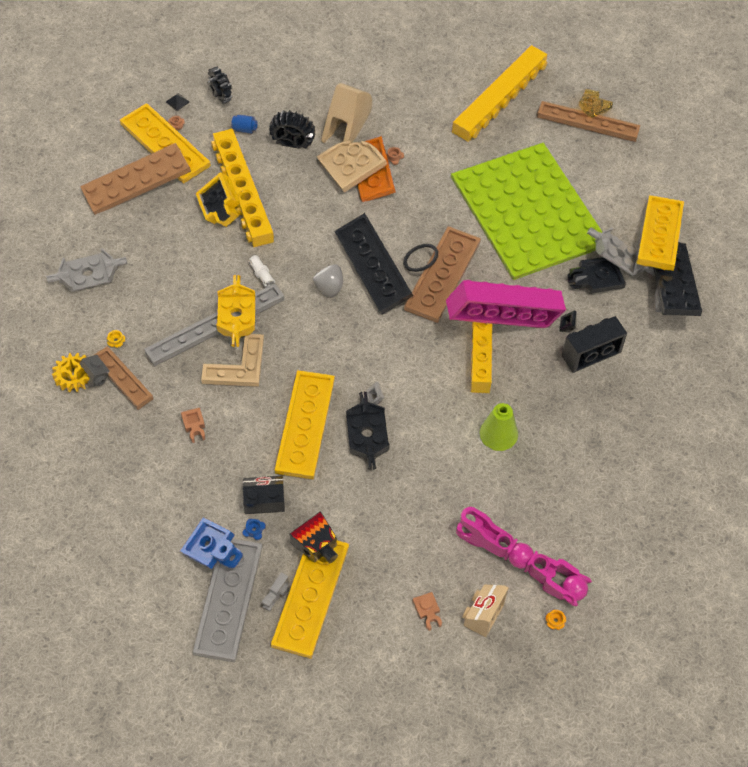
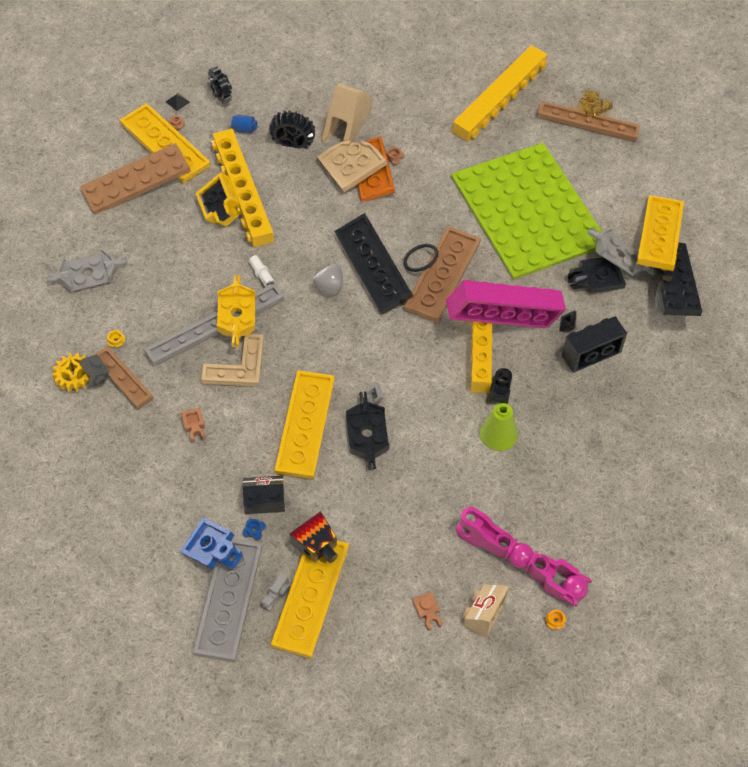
none -> black piece [489,368,512,404]

